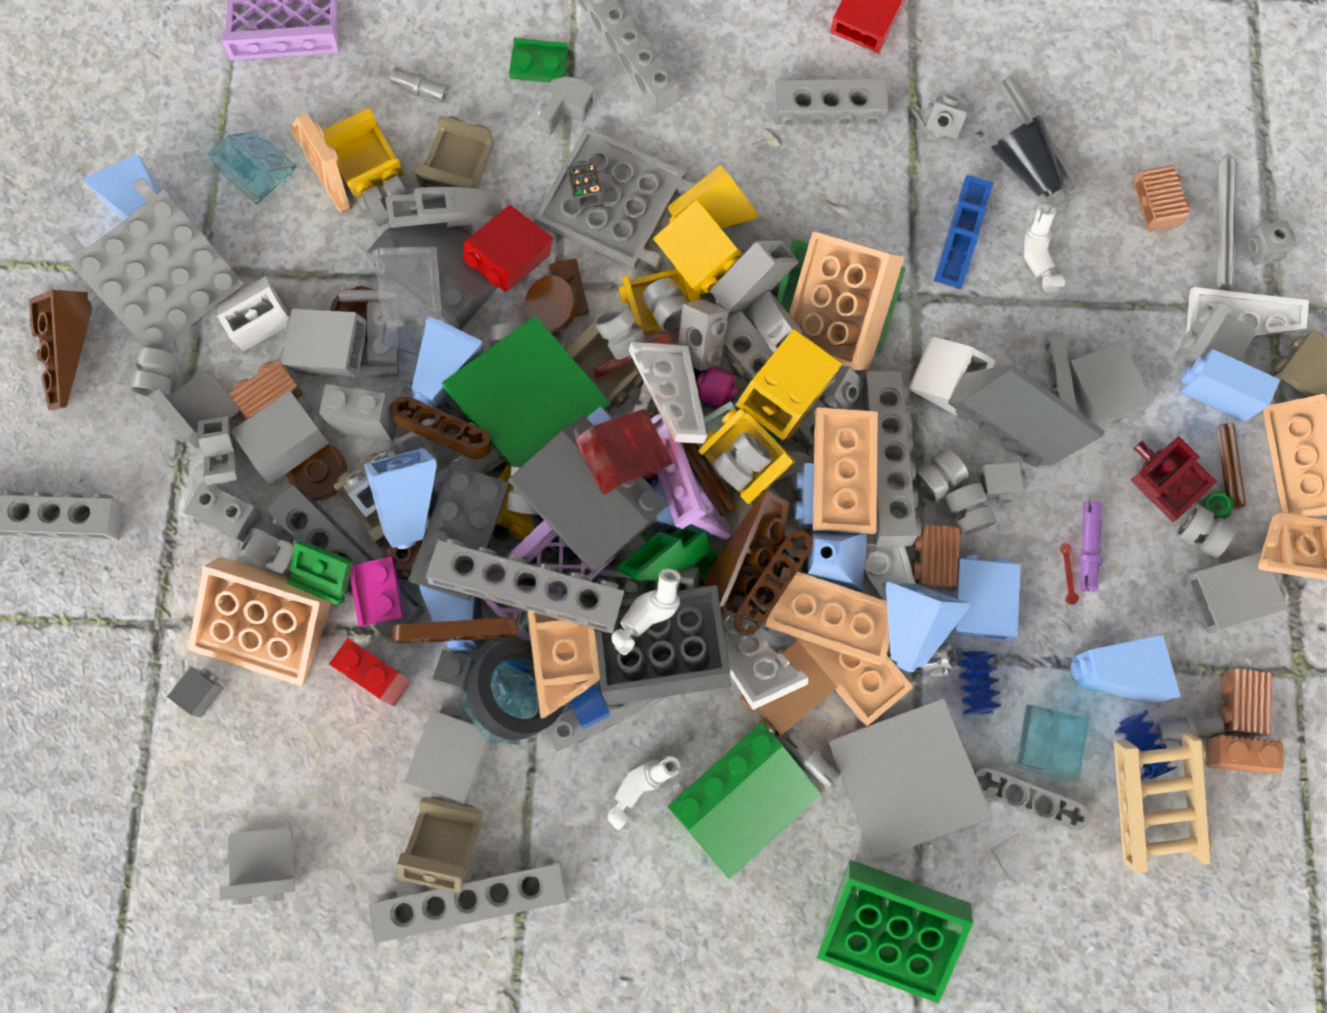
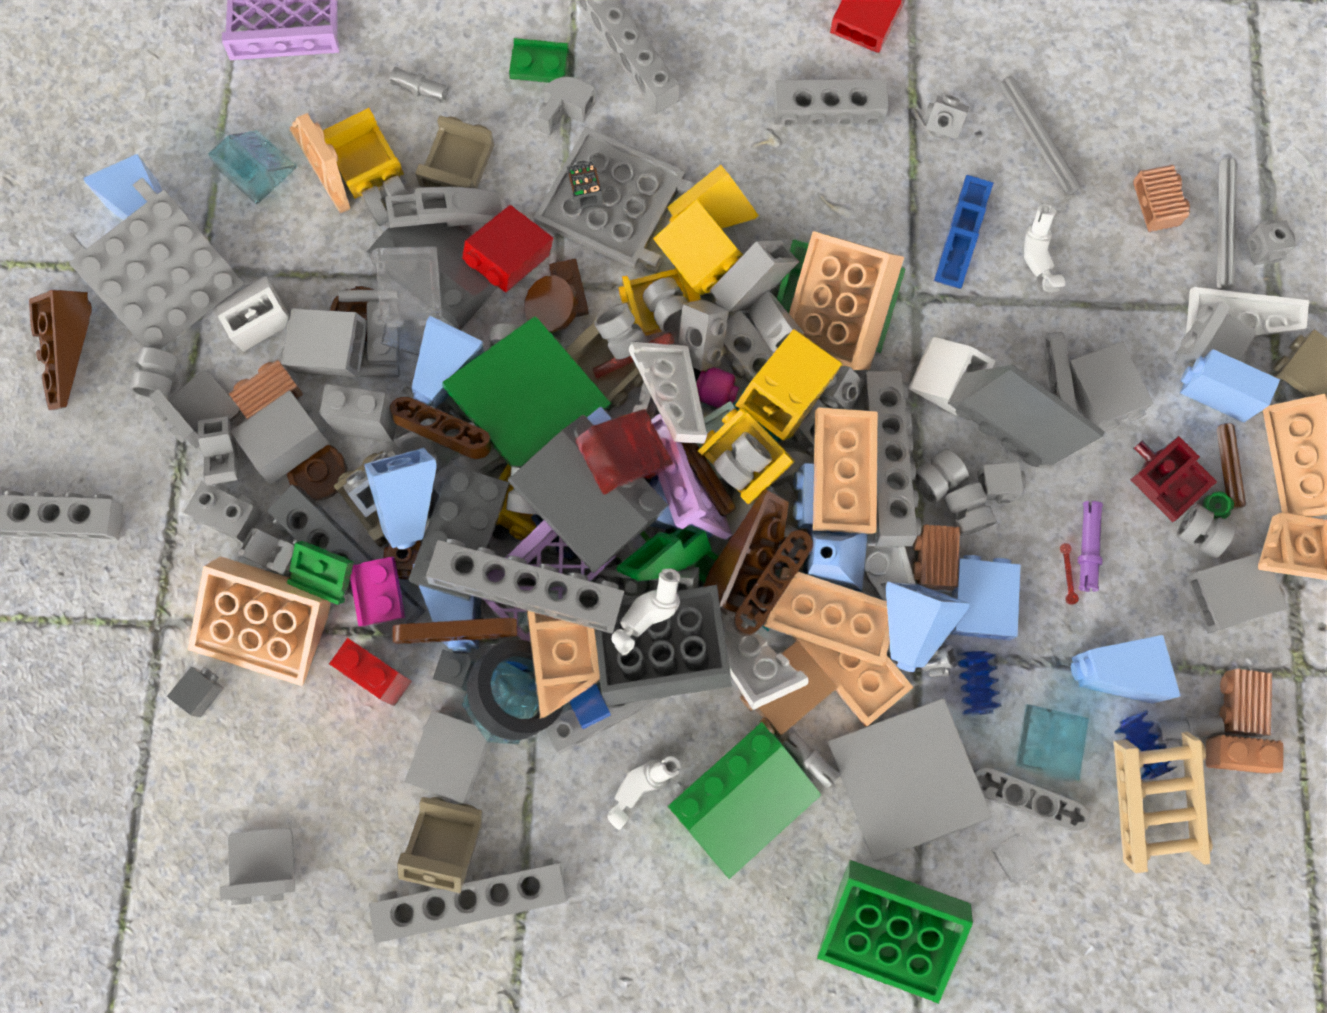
black cone [991,115,1063,198] -> none

